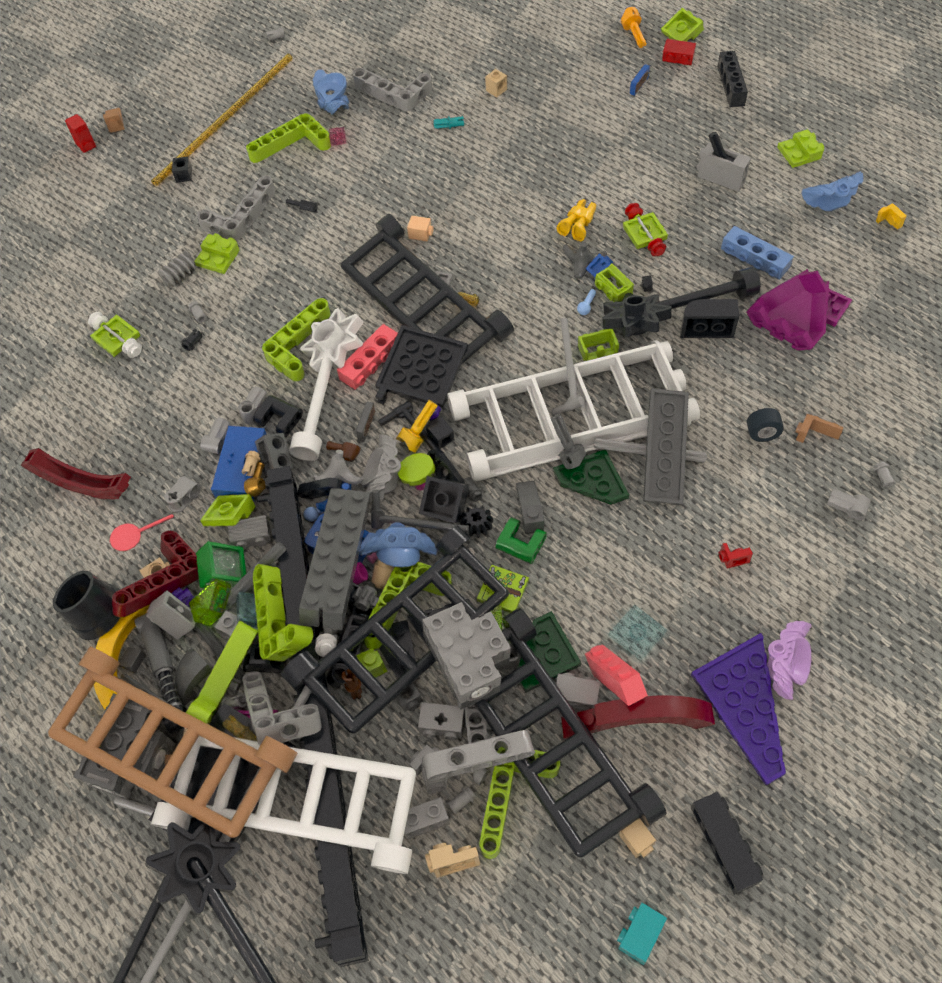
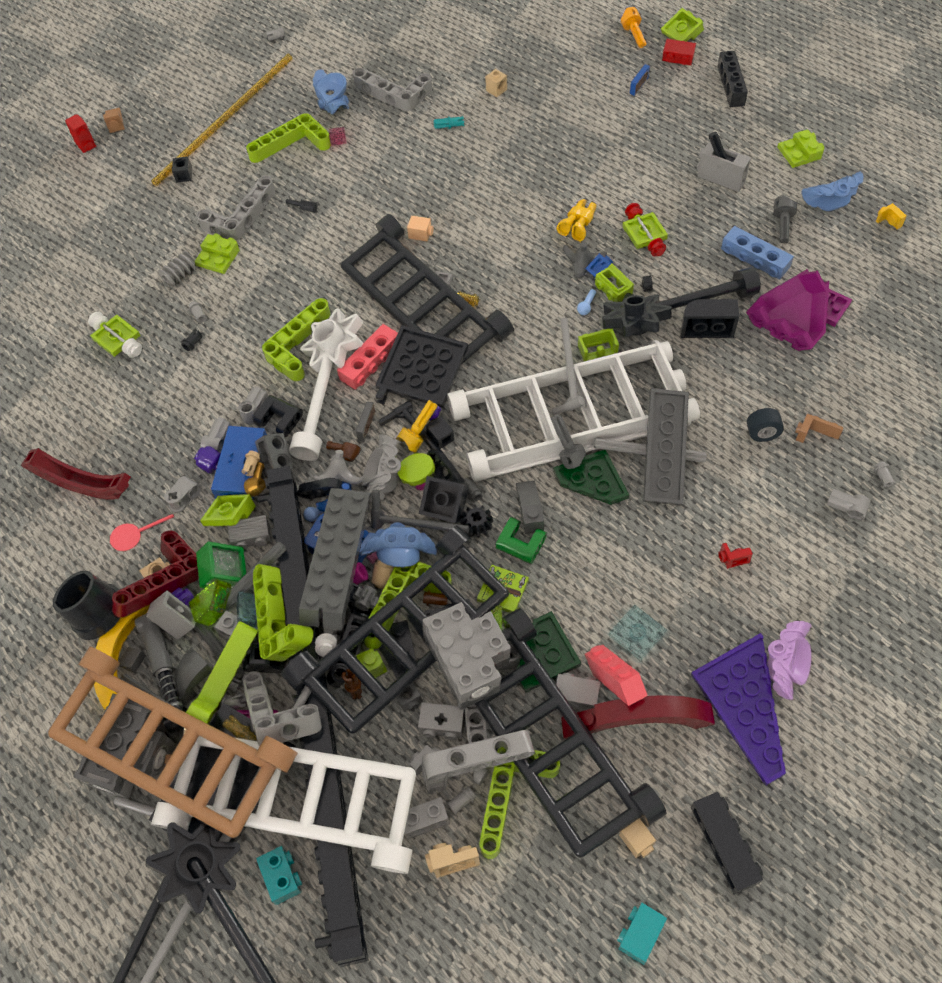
none -> dark purple head [194,446,221,474]
none -> teal brick [256,846,303,905]
none -> reddish brown pin [423,590,448,606]
none -> dark grey piece [774,195,797,243]

